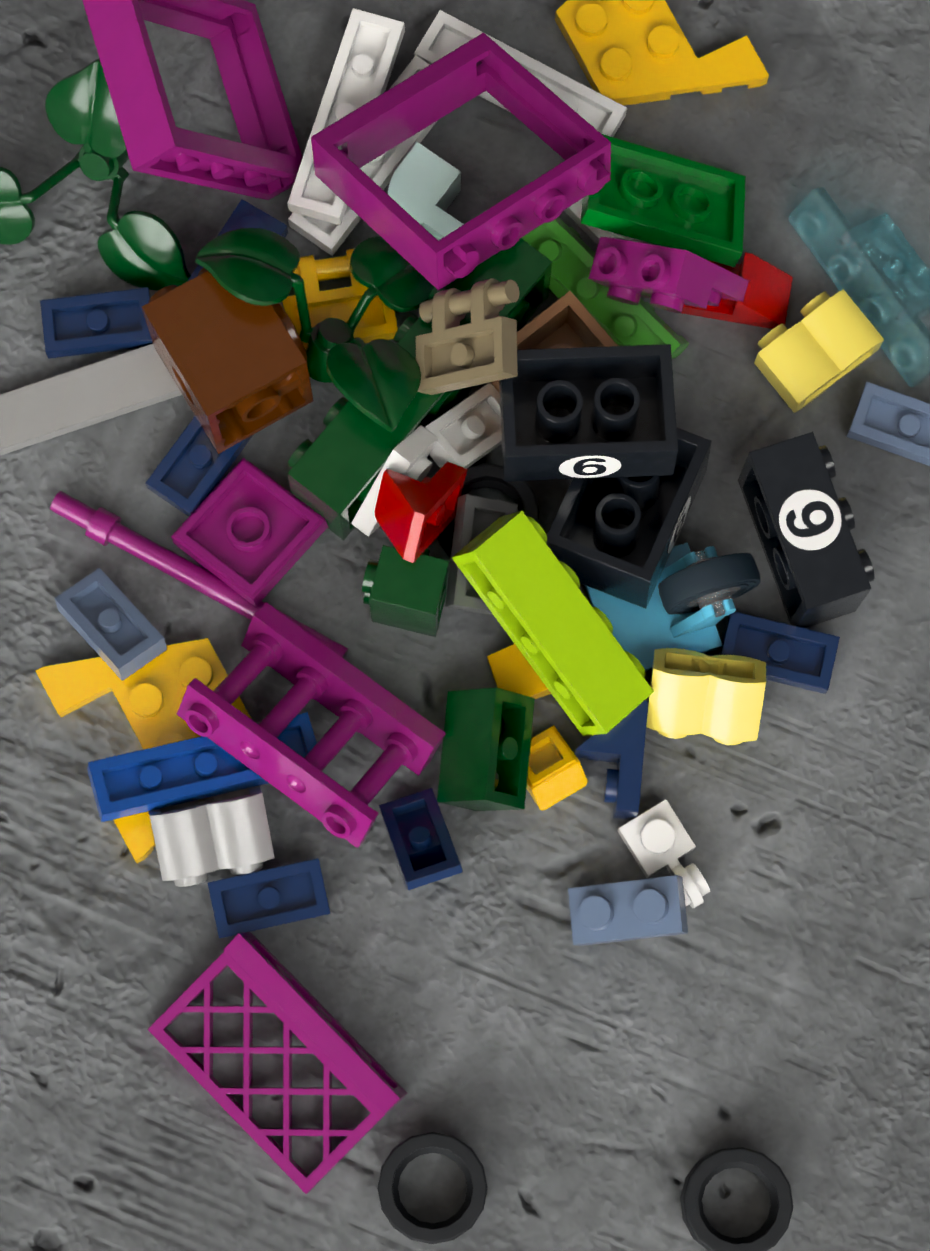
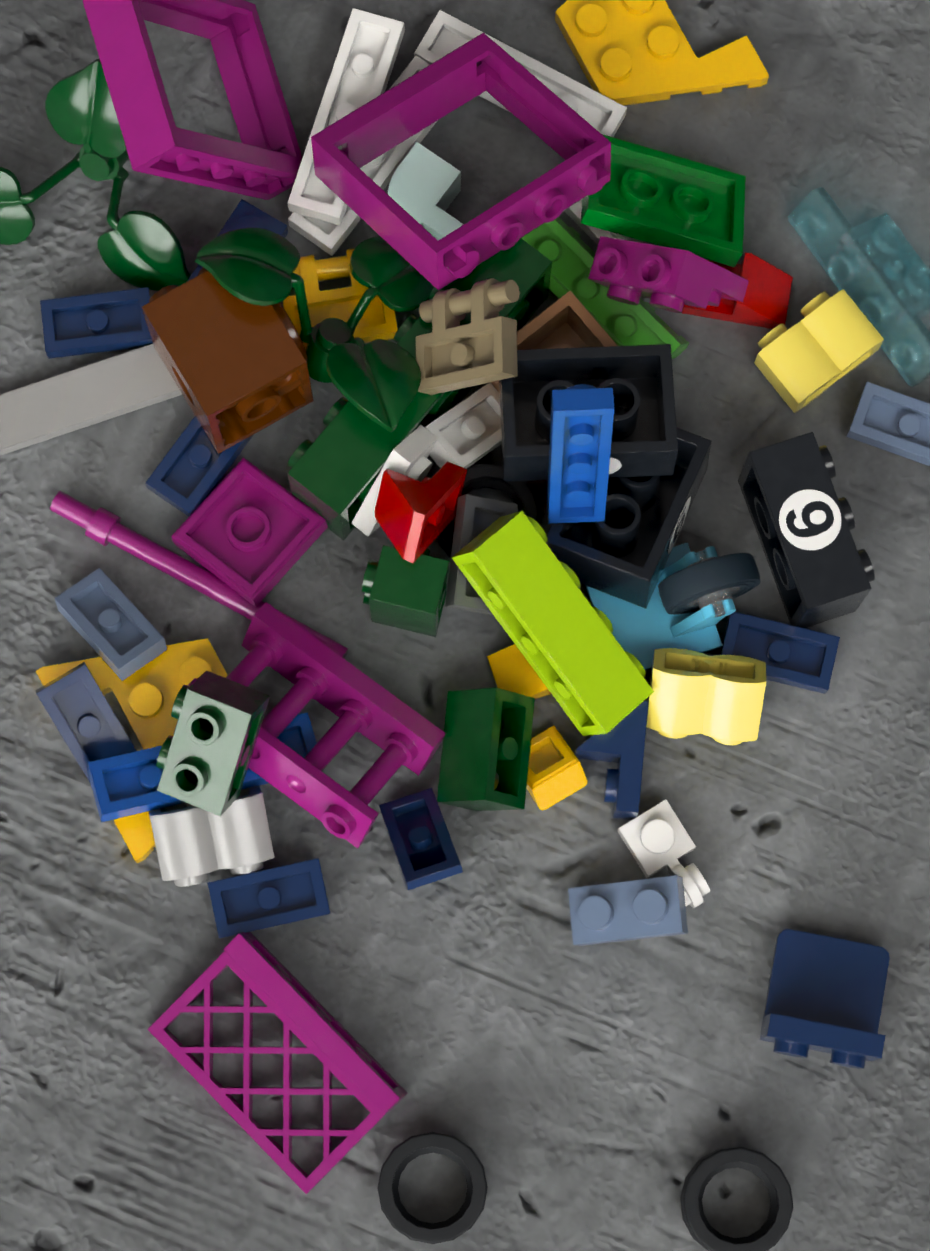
none -> dark blue plate [36,662,137,784]
none -> brick [156,671,270,817]
none -> blue plate [547,384,614,524]
none -> dark blue bracket [759,929,890,1069]

